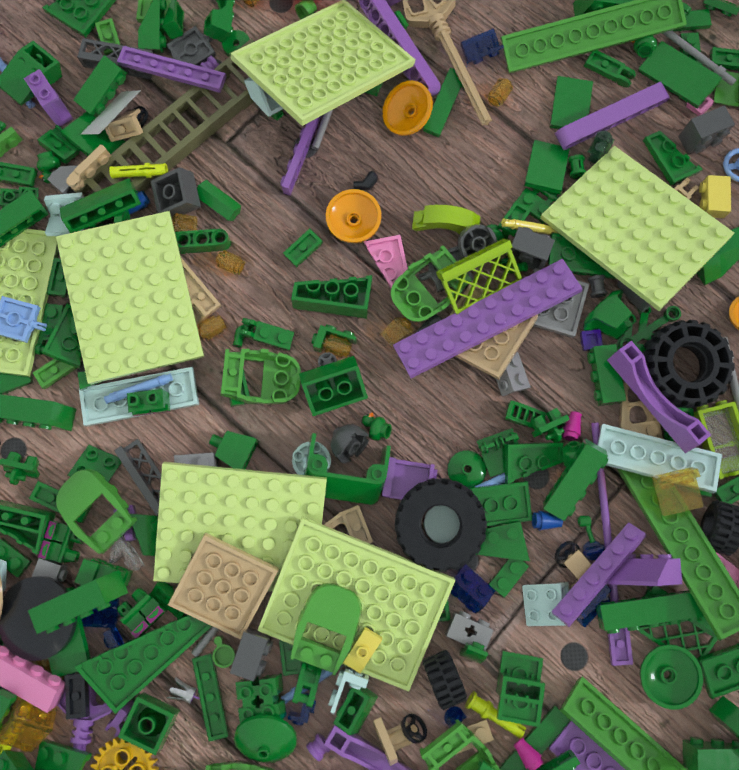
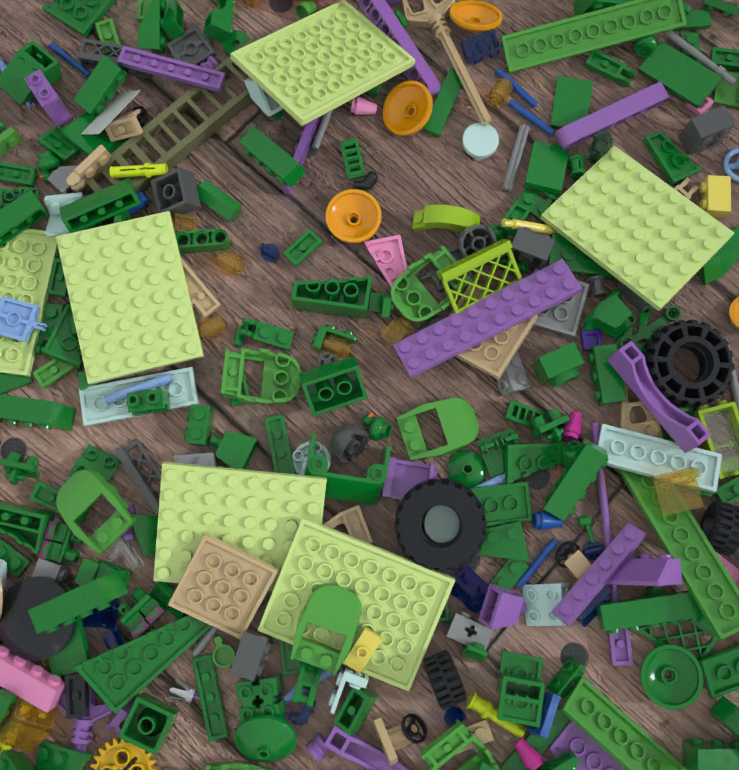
none -> blue bar [49,42,92,78]
none -> green brick [184,404,215,447]
none -> green brick [239,126,306,188]
none -> clear blue plate [260,243,280,262]
none -> green plate [264,414,295,474]
none -> green slope [340,138,366,180]
none -> bright pink cone [350,97,377,115]
none -> green bracket [368,292,394,317]
none -> bright green slope [396,398,479,462]
none -> light orange dish [449,0,503,33]
none -> light aqua tile [462,122,499,161]
none -> medium lavender torso [478,584,527,629]
none -> blue bar [495,67,538,108]
none -> light grey axle [502,124,530,192]
none -> blue bar [508,99,555,136]
none -> blue bar [516,538,558,589]
none -> blue plate [525,692,561,738]
none -> green piece [532,342,584,388]
none -> green hinge [546,656,586,701]

